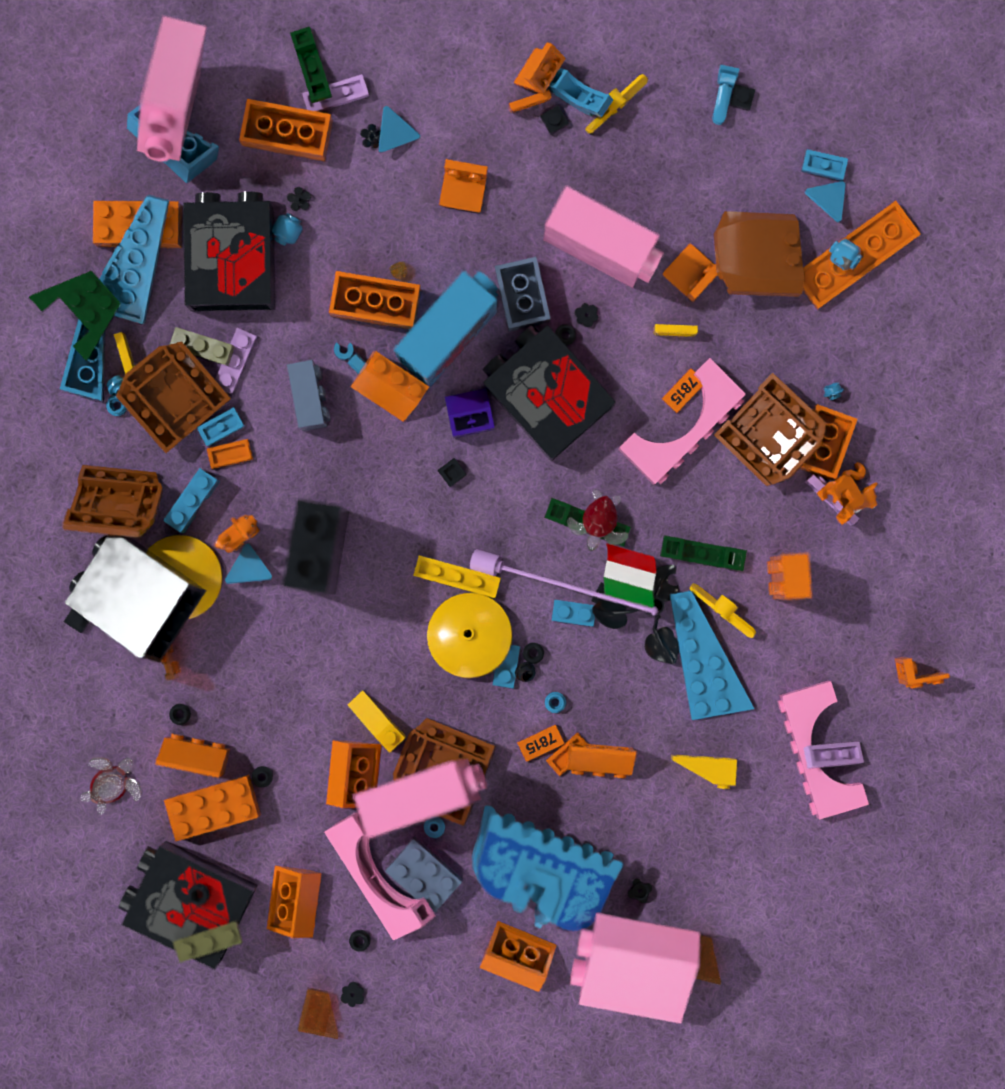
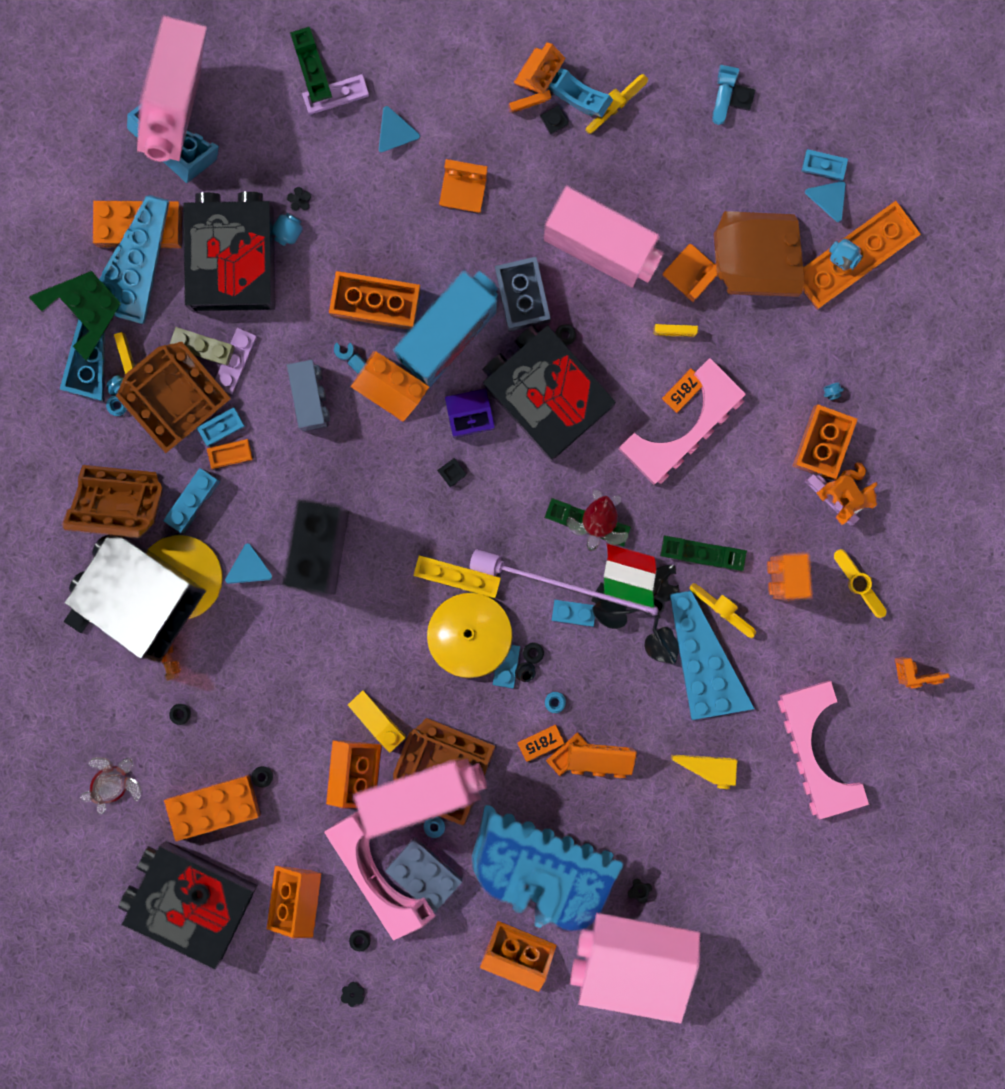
orange slope [155,733,230,778] -> none
olive plate [173,921,243,963] -> none
orange animal [215,515,260,553] -> none
orange brick [239,99,333,162] -> none
clear orange wing [297,987,338,1039] -> none
black plant [360,124,380,149] -> none
clear yellow hinge [389,261,408,279] -> none
black plant [574,303,598,328] -> none
clear orange wing [695,934,721,985] -> none
dark orange wedge [714,372,828,486] -> none
lavender plate [803,742,864,769] -> none
none -> yellow piece [834,549,887,618]

